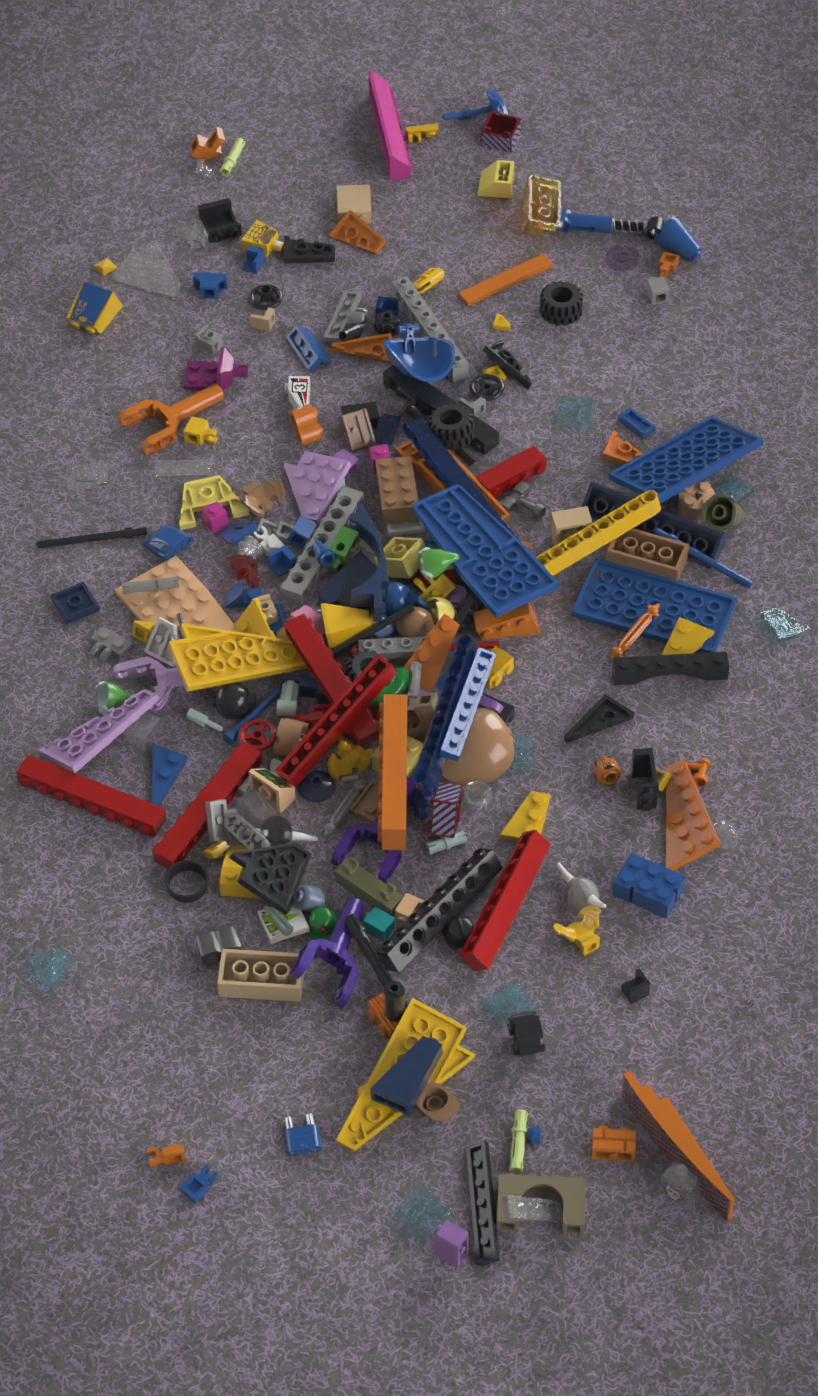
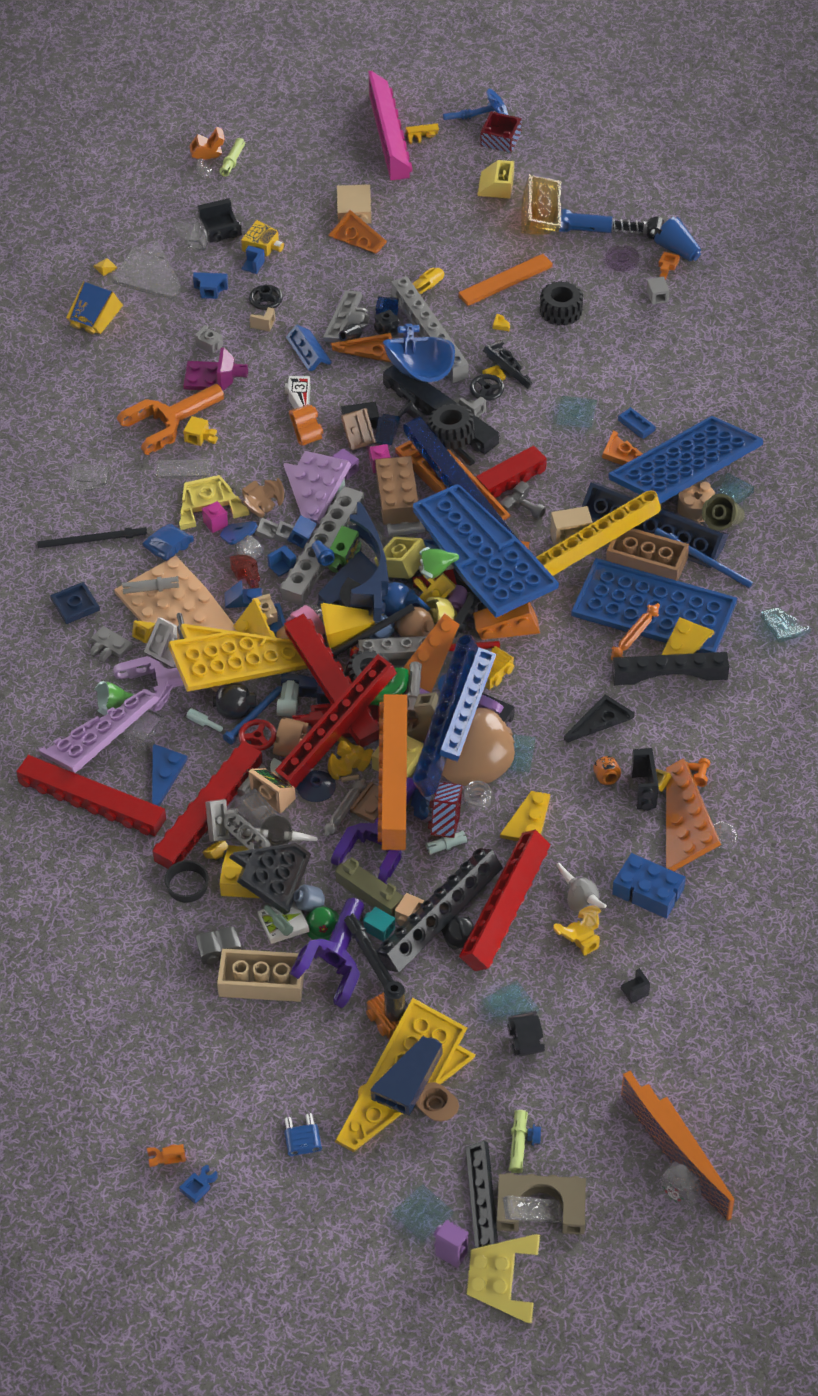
clear light blue slope [27,948,75,991] -> none
white plate [252,526,284,556] -> none
black wing [284,235,335,263] -> none
orange brick [591,1126,636,1161] -> none
none -> light yellow wing [467,1234,540,1323]

